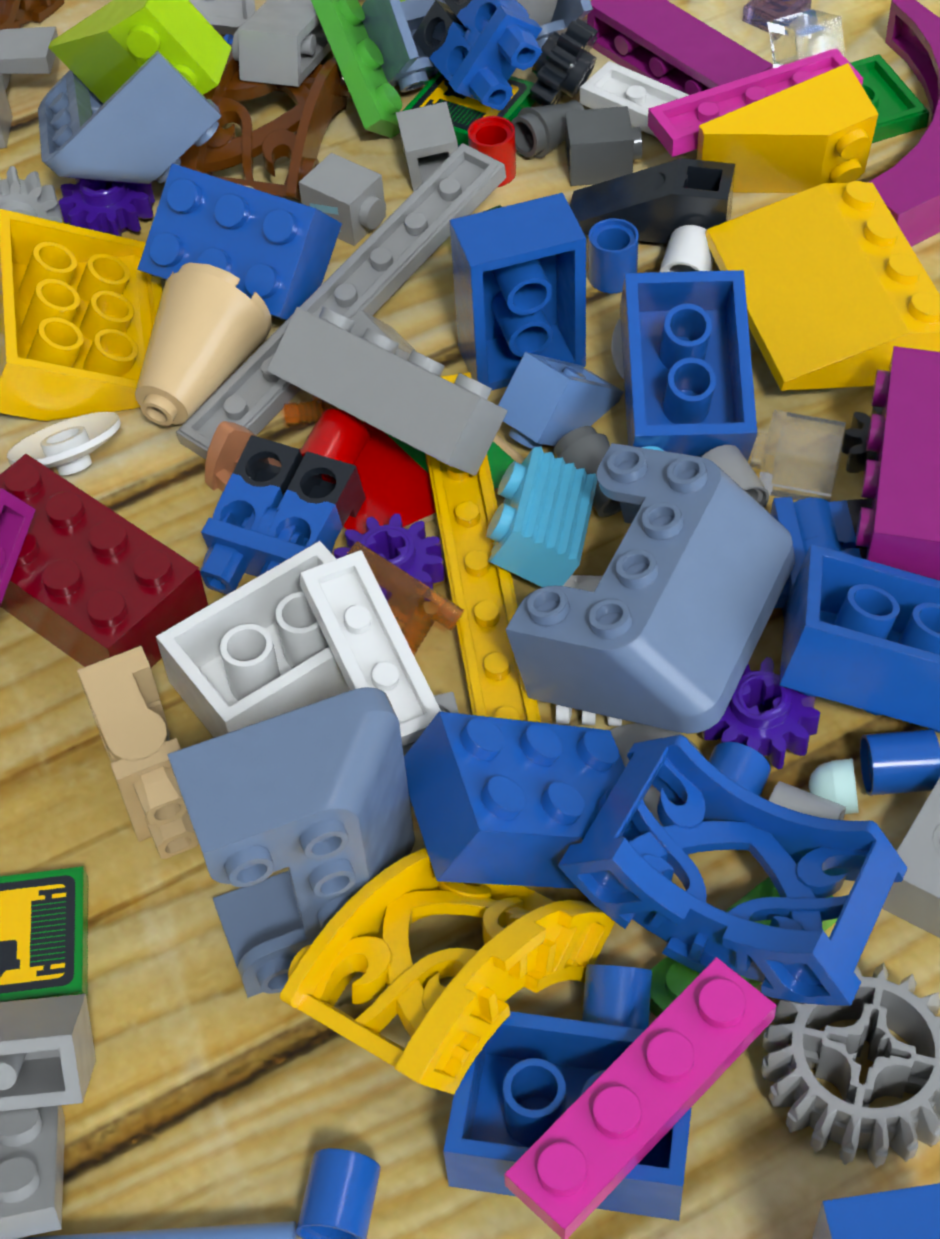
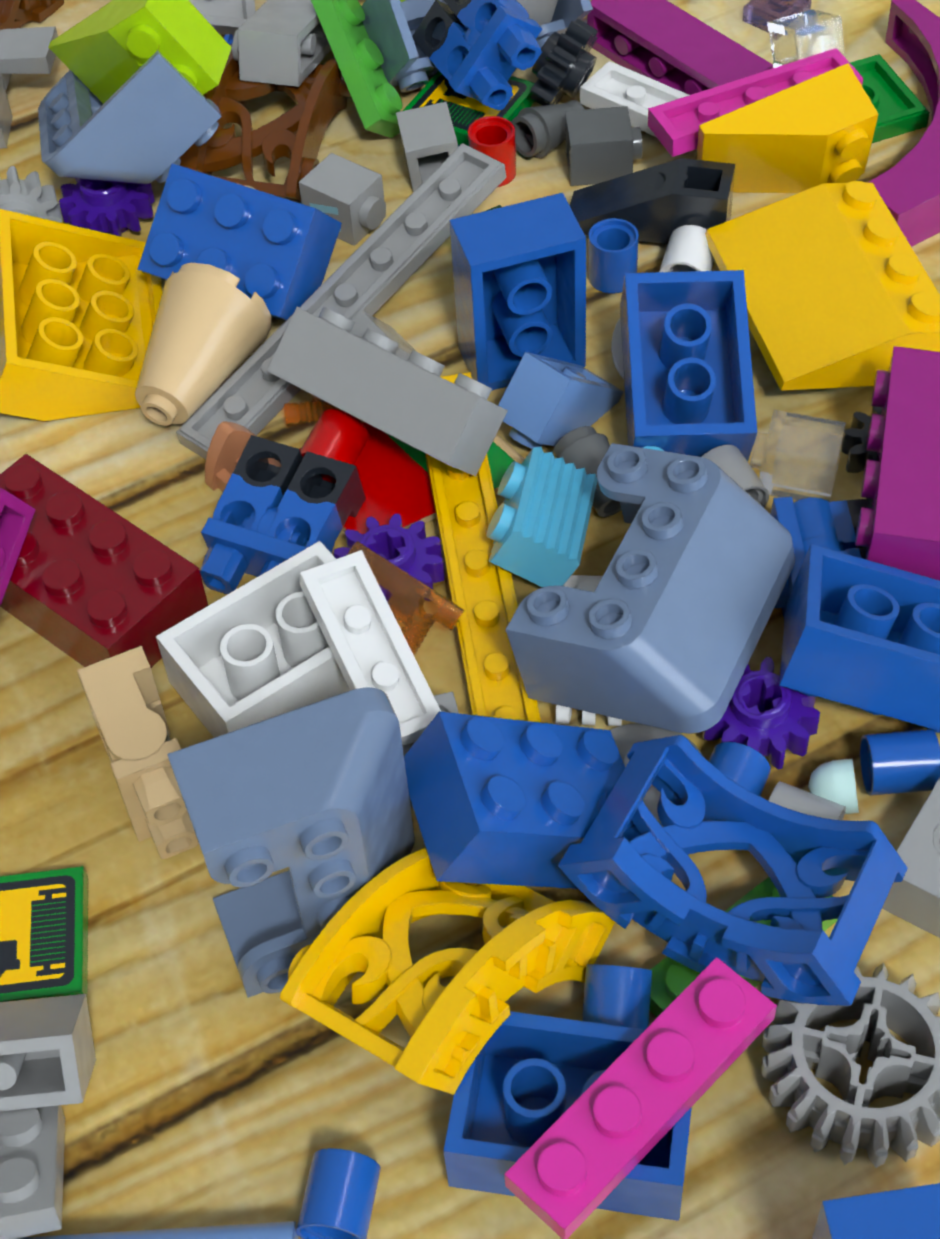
white dish [7,412,121,475] -> none

